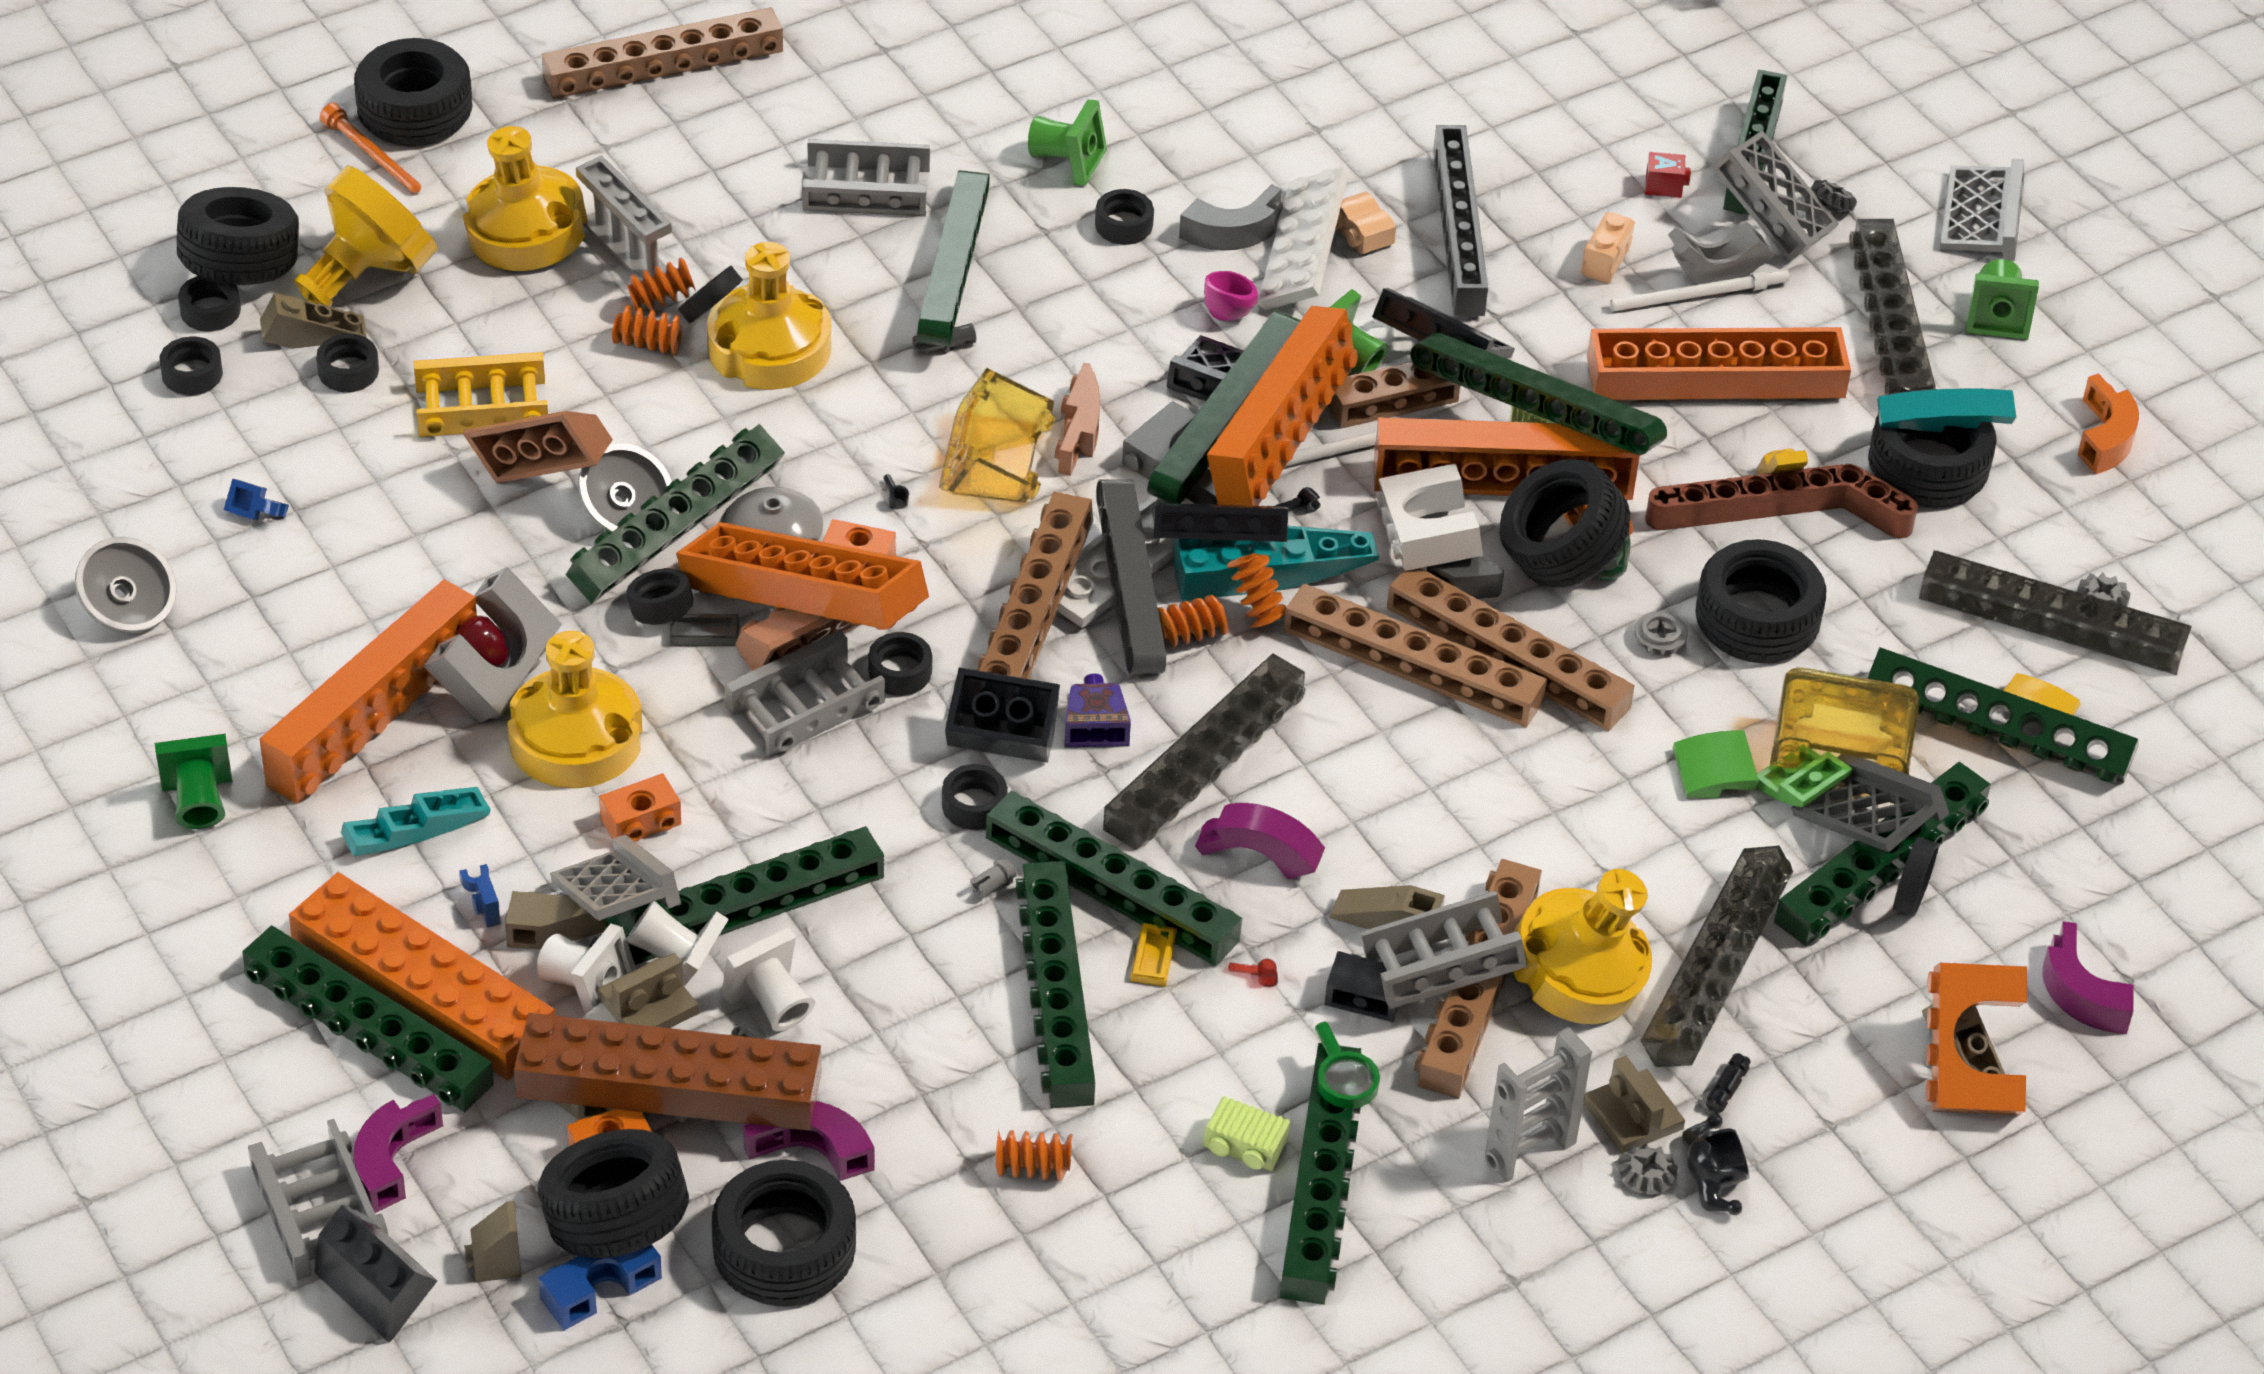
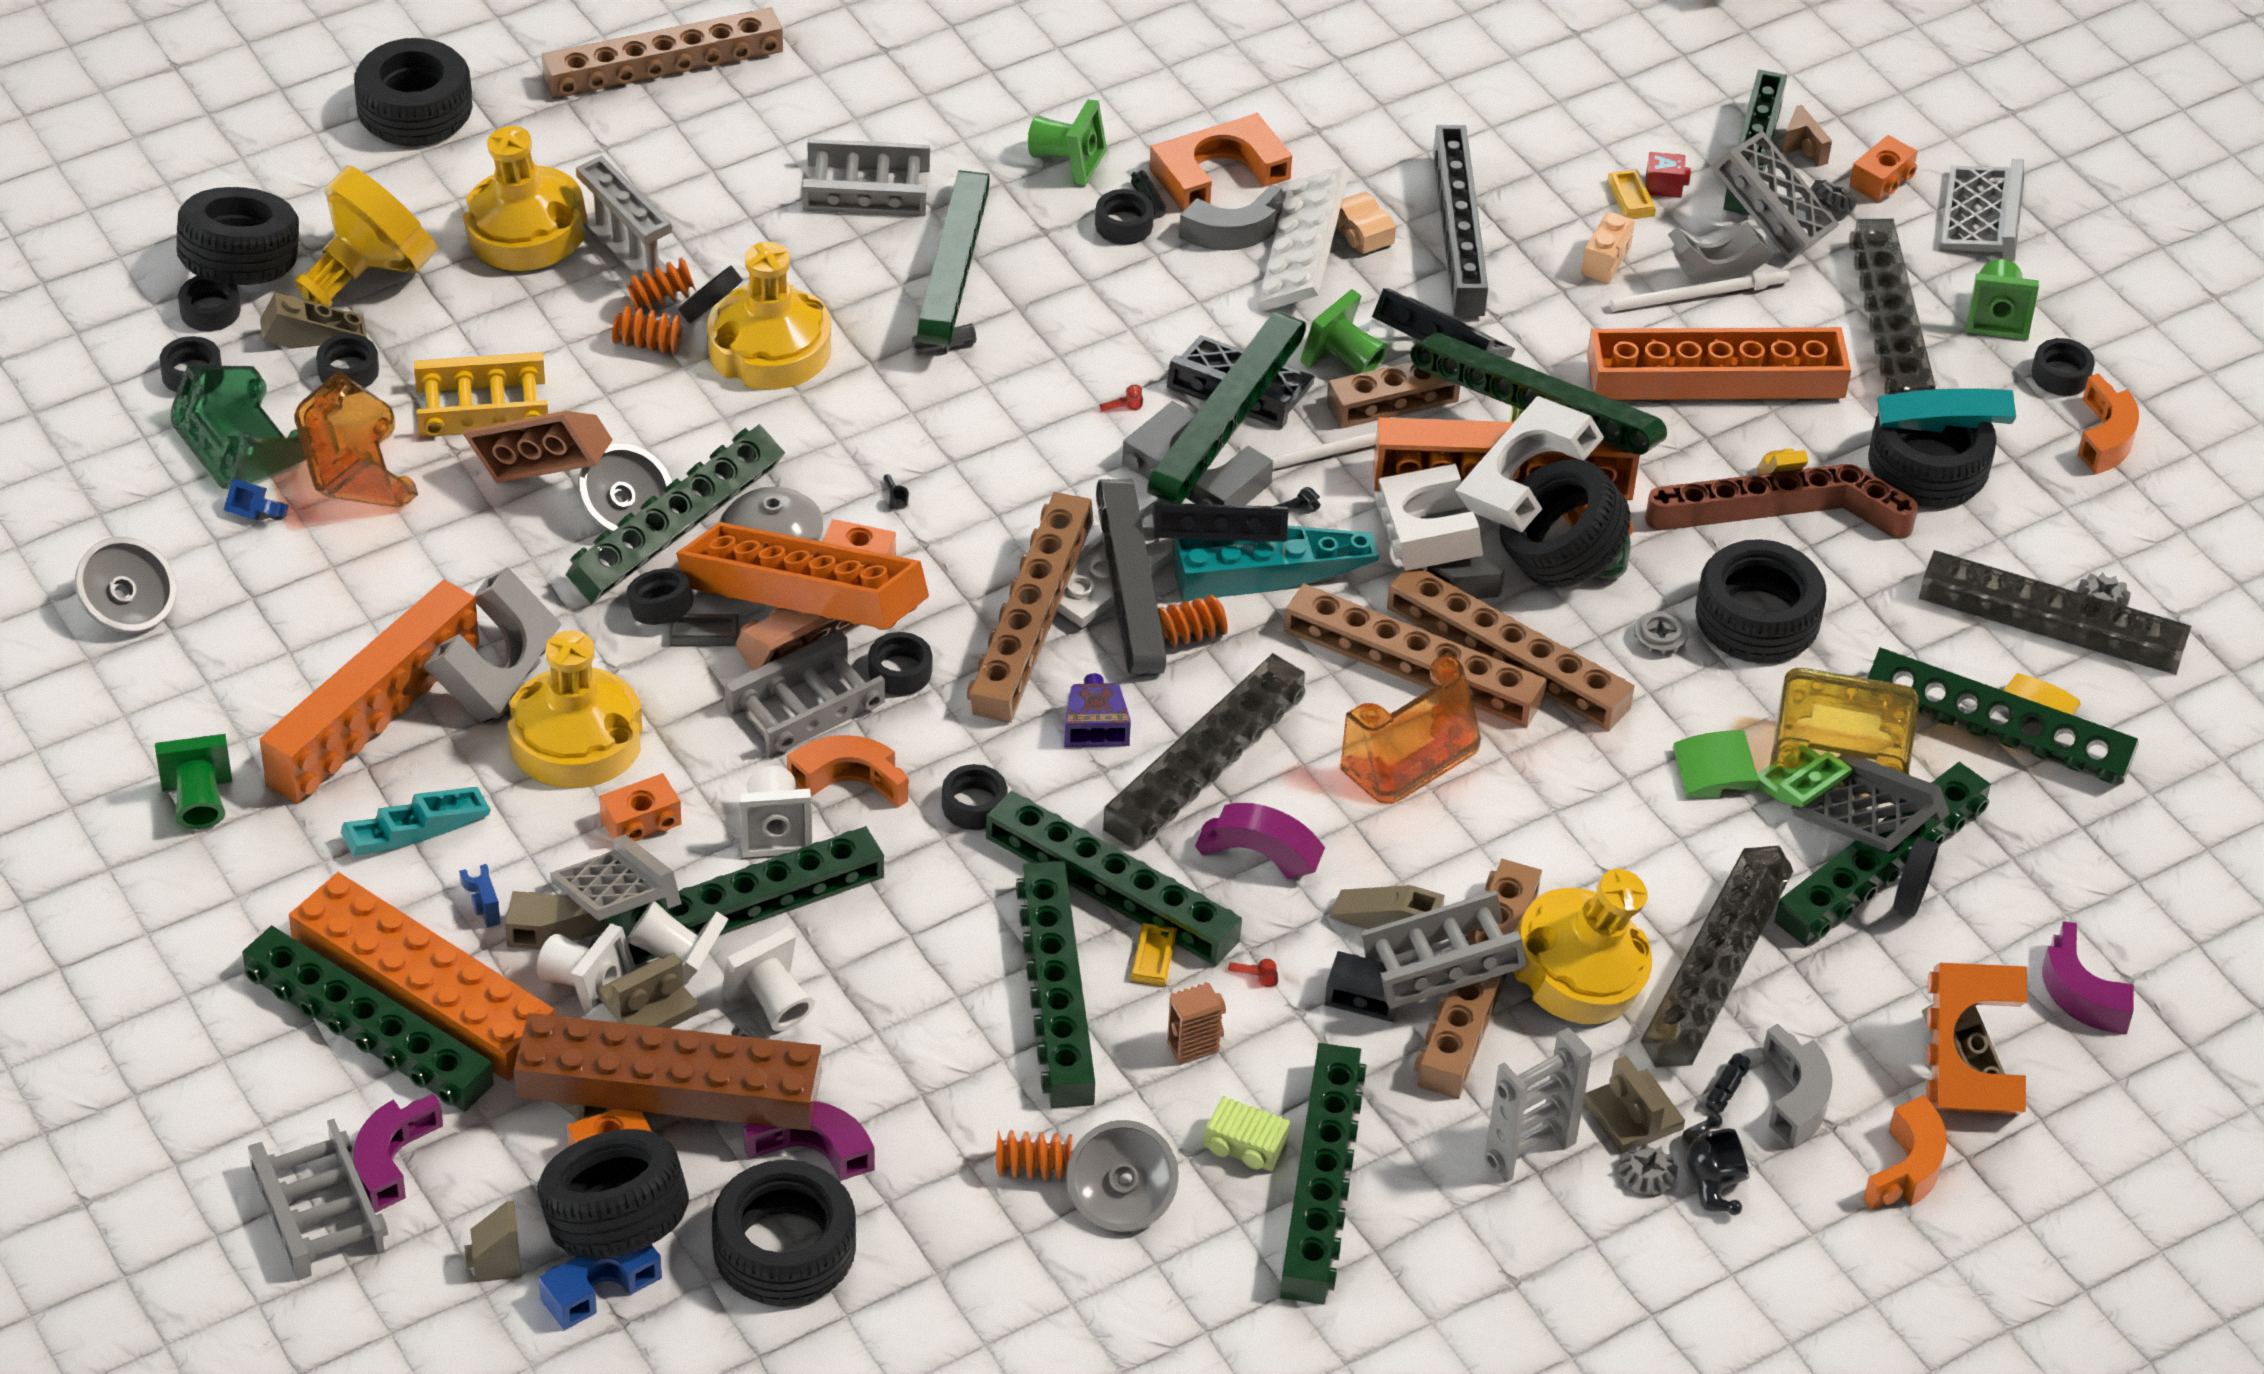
black slope [314,1205,437,1342] -> none
orange piece [319,102,421,193] -> none
dark red hat [455,615,508,667] -> none
clear yellow windscreen [939,368,1055,503] -> none
black slope [945,667,1060,763] -> none
light grey pin [970,859,1017,899] -> none
slope [1054,363,1100,476] -> none
dark pink hat [1204,271,1259,321] -> none
orange brick [1207,306,1357,506] -> none
orange piece [1227,553,1286,628] -> none
green piece [1315,1021,1380,1109] -> none
none -> clear green windscreen [170,366,314,489]
none -> clear orange windscreen [294,371,418,508]
none -> white plant [739,766,812,858]
none -> orange arch [787,735,909,808]
none -> light grey dish [1067,1120,1179,1232]
none -> clear red hand [1099,385,1143,412]
none -> black axle [1131,170,1166,218]
none -> orange arch [1149,113,1292,212]
none -> nougat brick [1167,982,1226,1063]
none -> clear orange windscreen [1340,652,1481,804]
none -> white arch [1455,396,1604,532]
none -> yellow tile [1607,169,1656,219]
none -> light grey arch [1762,1024,1832,1149]
none -> medium nougat slope [1782,105,1832,167]
none -> orange brick [1849,135,1918,203]
none -> orange arch [1863,1095,1947,1210]
none -> black tyre [2031,338,2095,396]

